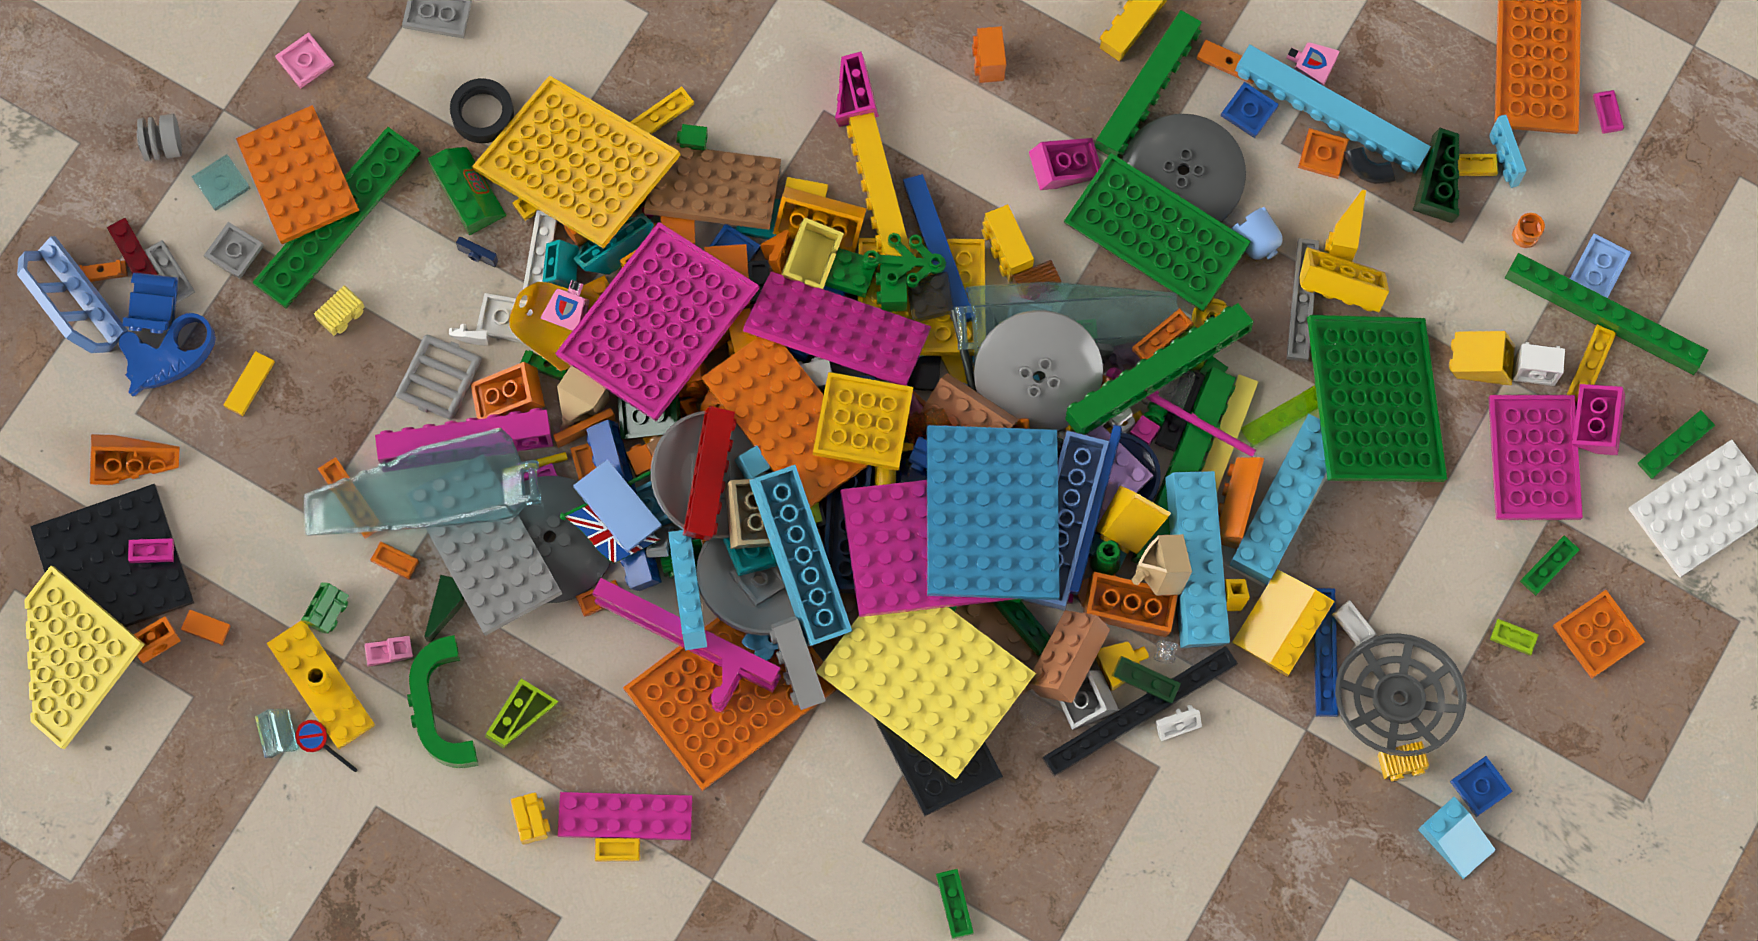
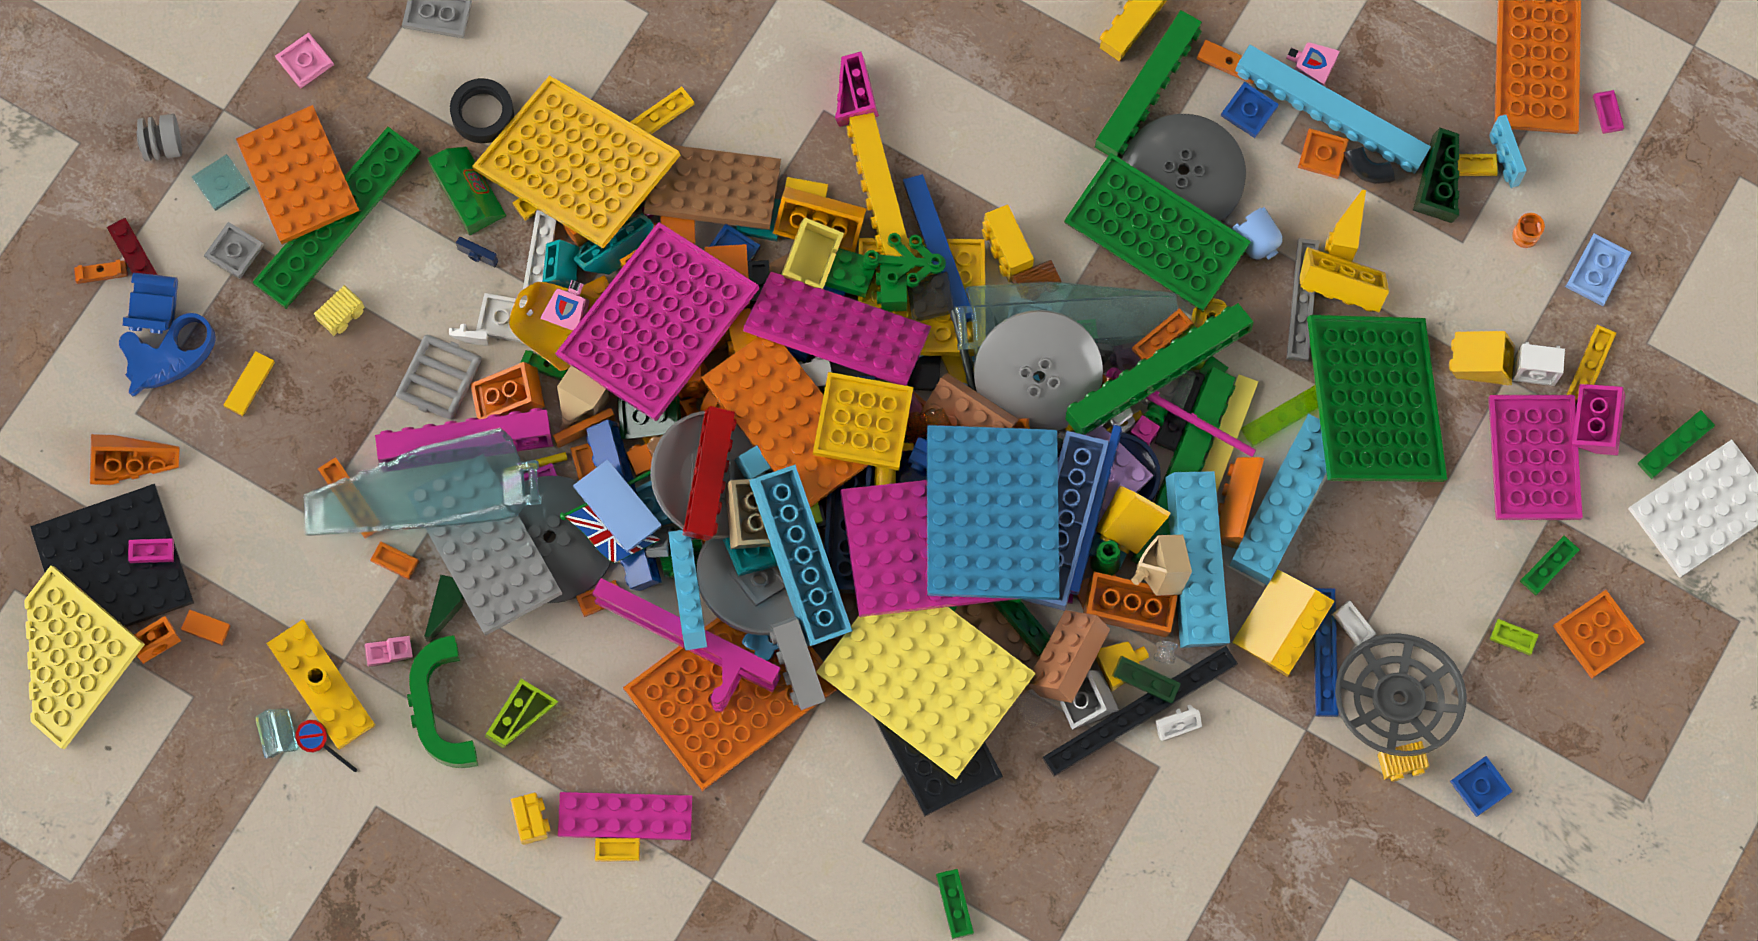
medium blue plate [17,236,128,354] -> none
light grey tile [144,240,195,303] -> none
green brick [301,582,349,634] -> none
green brick [676,124,708,151] -> none
orange slope [760,230,794,274] -> none
orange brick [972,26,1006,83] -> none
dark pink slope [1029,138,1101,190] -> none
yellow brick [1224,579,1250,611] -> none
medium azure slope [1418,797,1496,879] -> none
green brick [1505,253,1709,375] -> none

